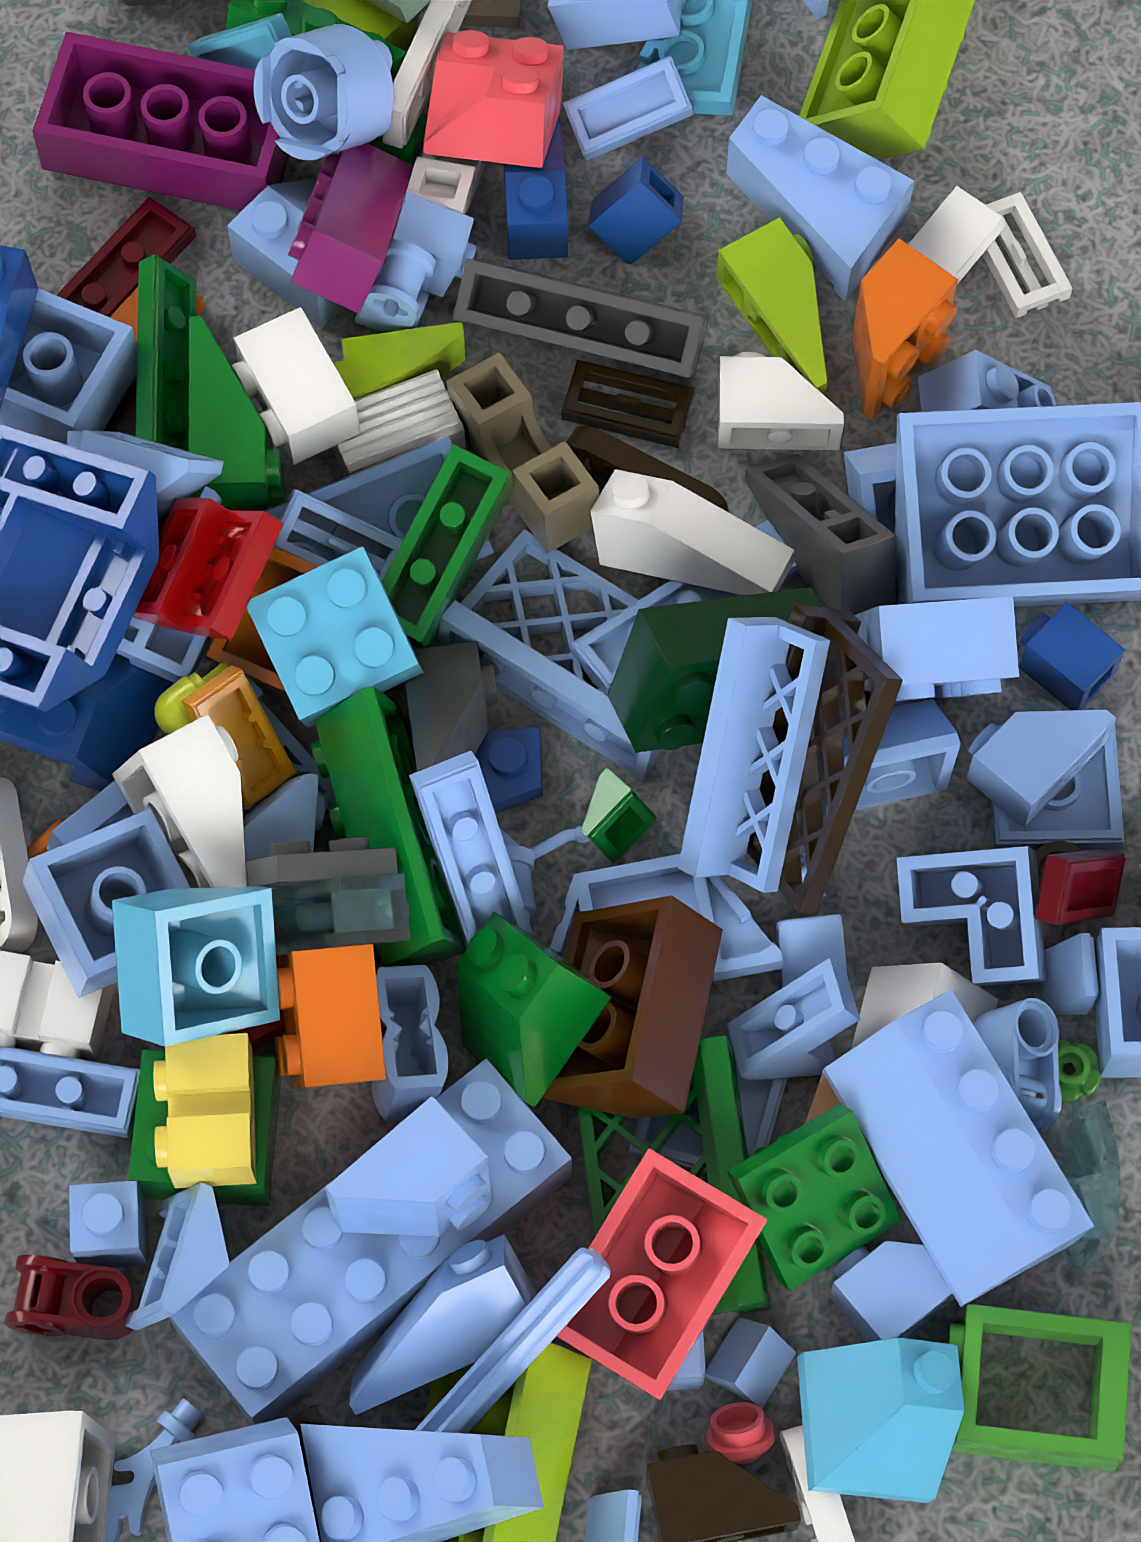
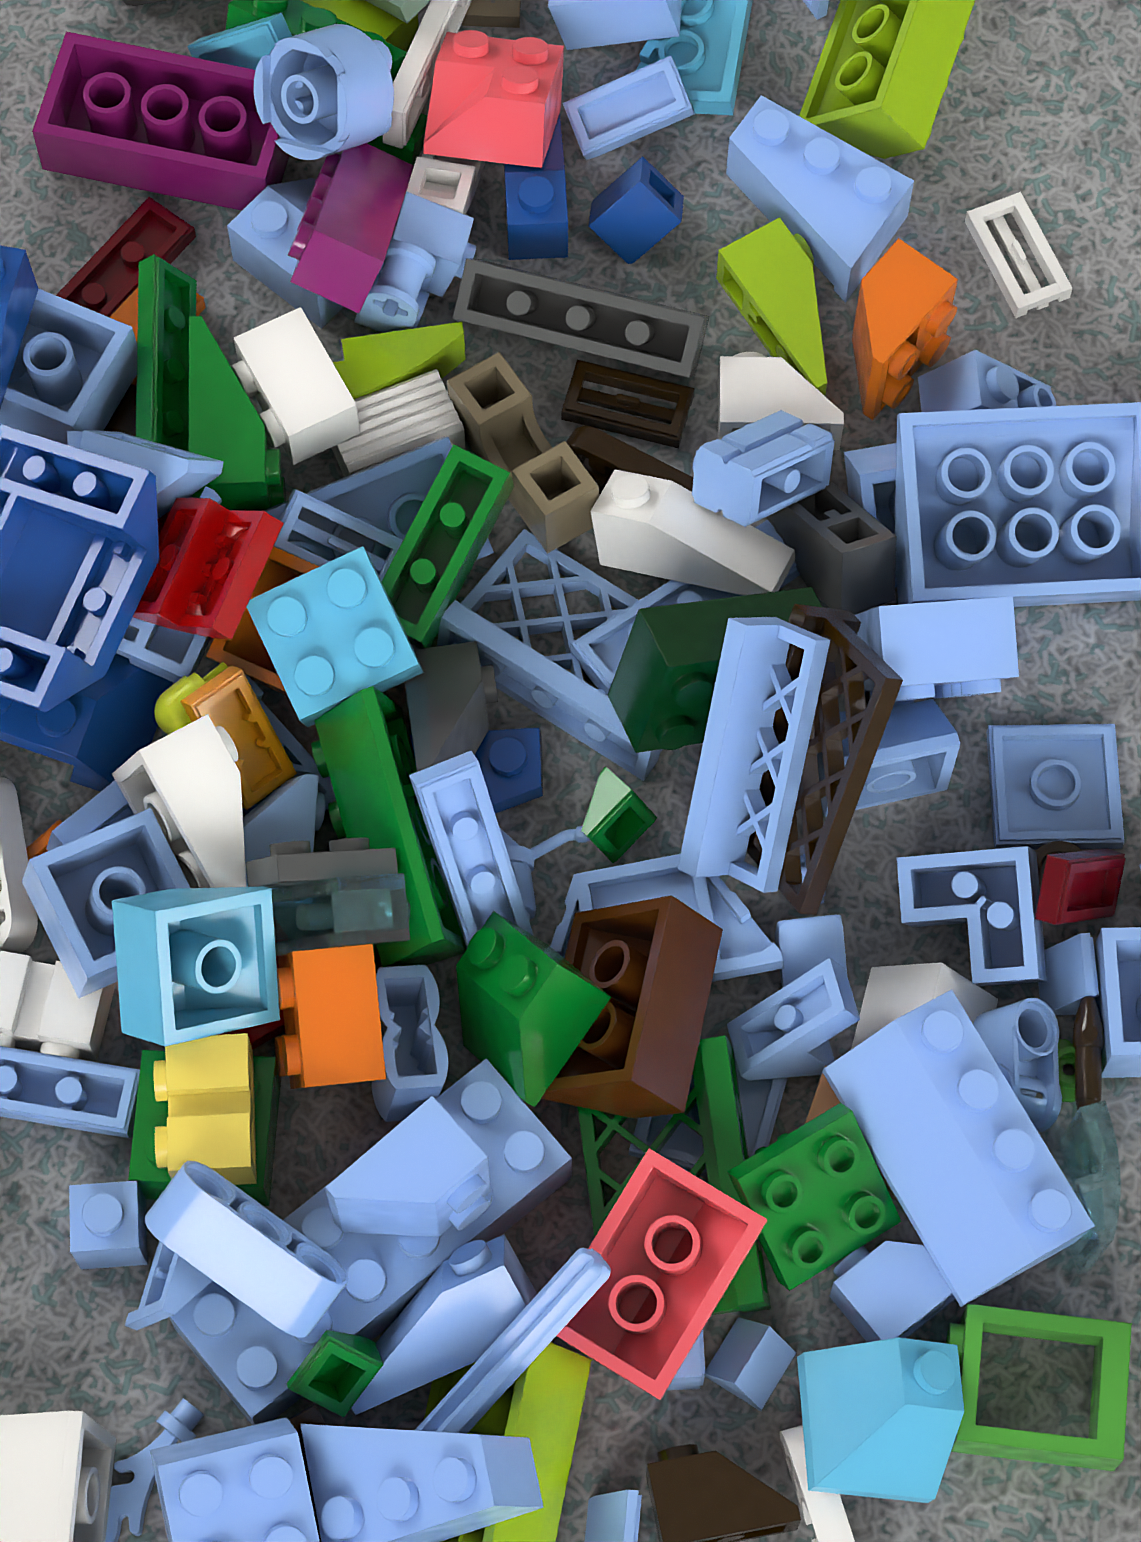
dark red piece [4,1255,141,1340] -> none
coral plate [706,1402,775,1464] -> none
white tile [908,186,1006,284] -> none
light blue slope [966,710,1116,828] -> none
blue brick [1019,602,1125,710] -> none
none -> light blue beam [145,1161,348,1338]
none -> green slope [286,1330,384,1417]
none -> light blue brick [692,410,835,527]
none -> dark brown piece [1073,997,1104,1123]

